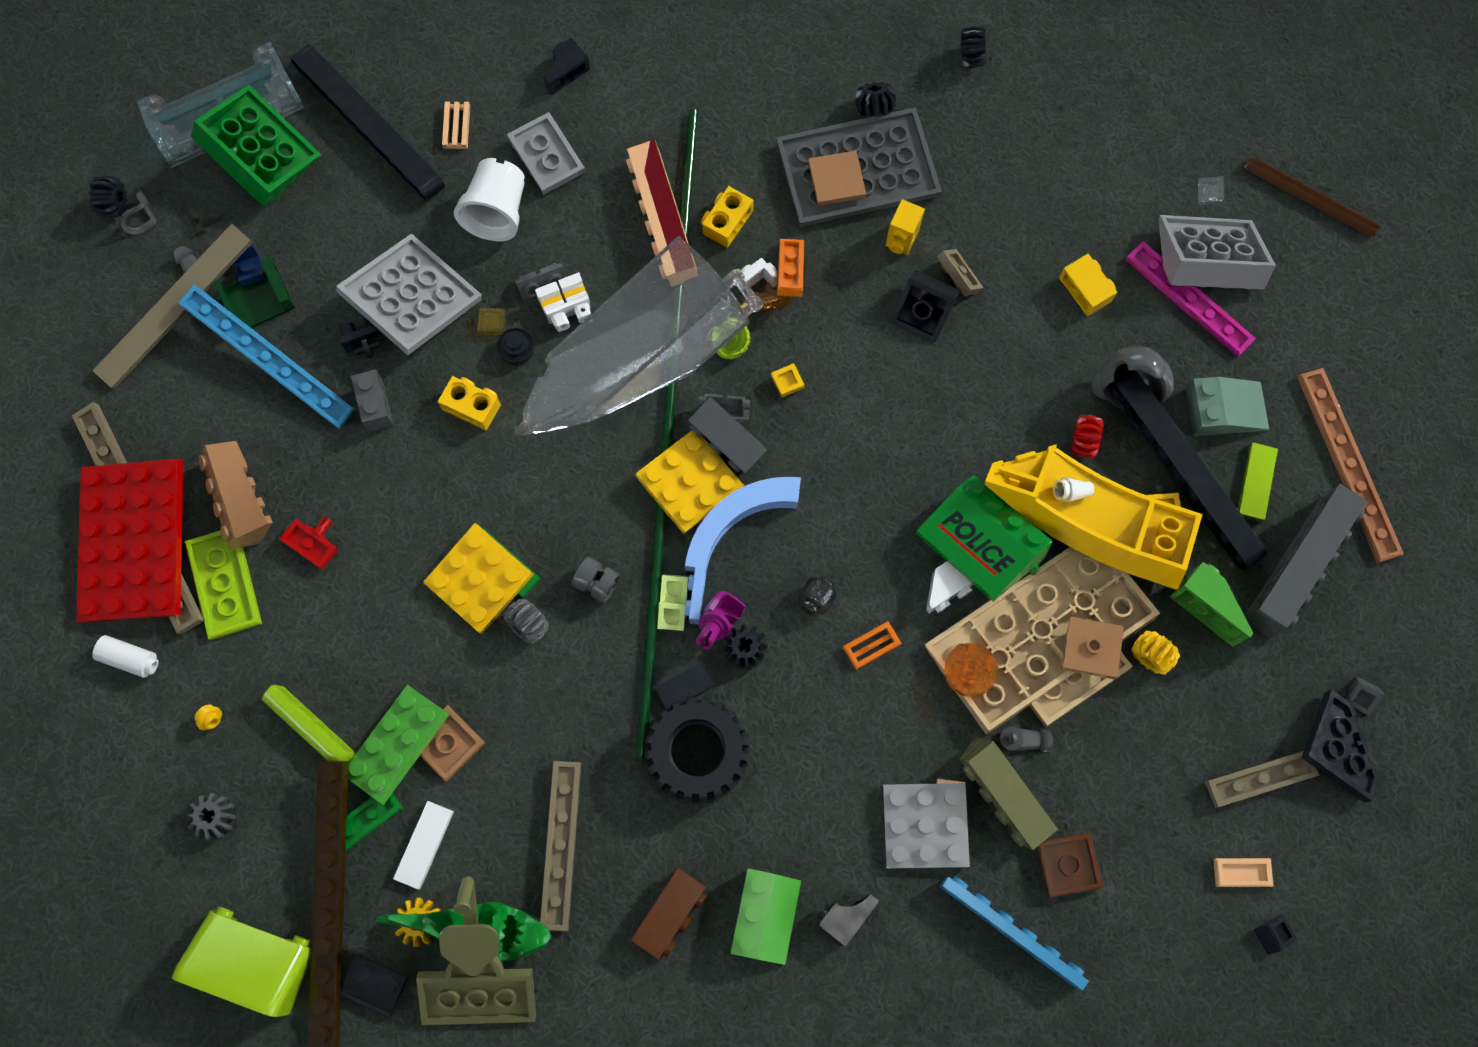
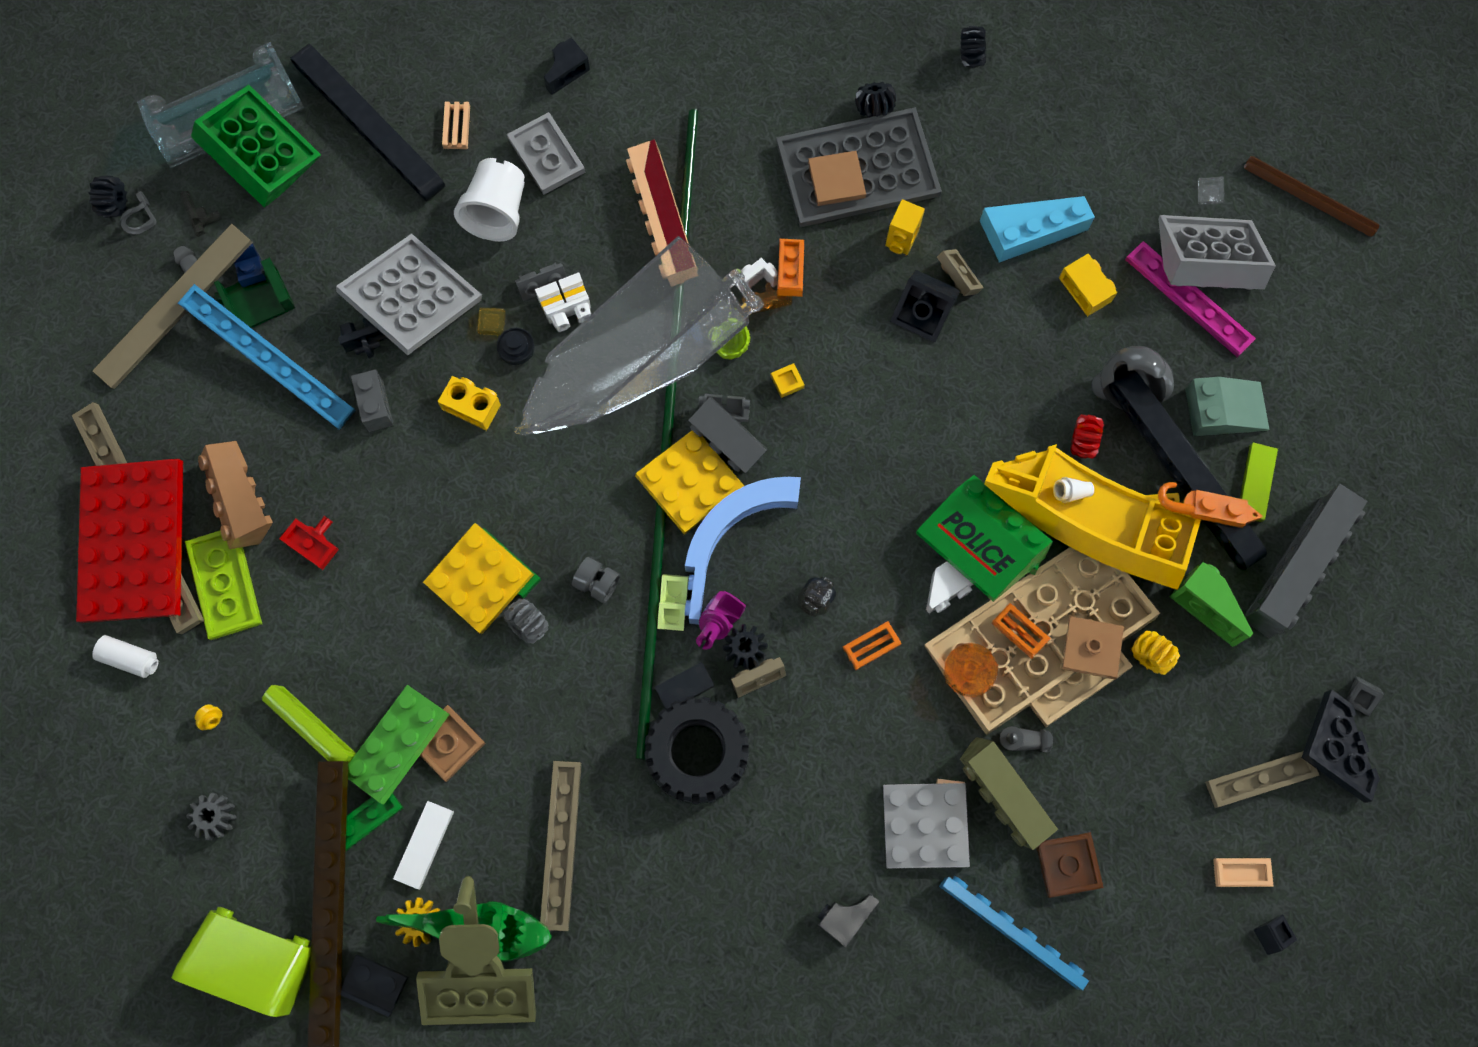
reddish brown brick [631,868,708,960] -> none
yellow brick [701,186,754,248] -> none
bright green slope [731,868,801,965] -> none
nougat tile [1297,368,1404,563] -> none
none -> dark tan plate [731,657,786,698]
none -> medium azure wedge [980,196,1095,262]
none -> orange tile [992,603,1051,659]
none -> orange plate [1158,482,1263,528]

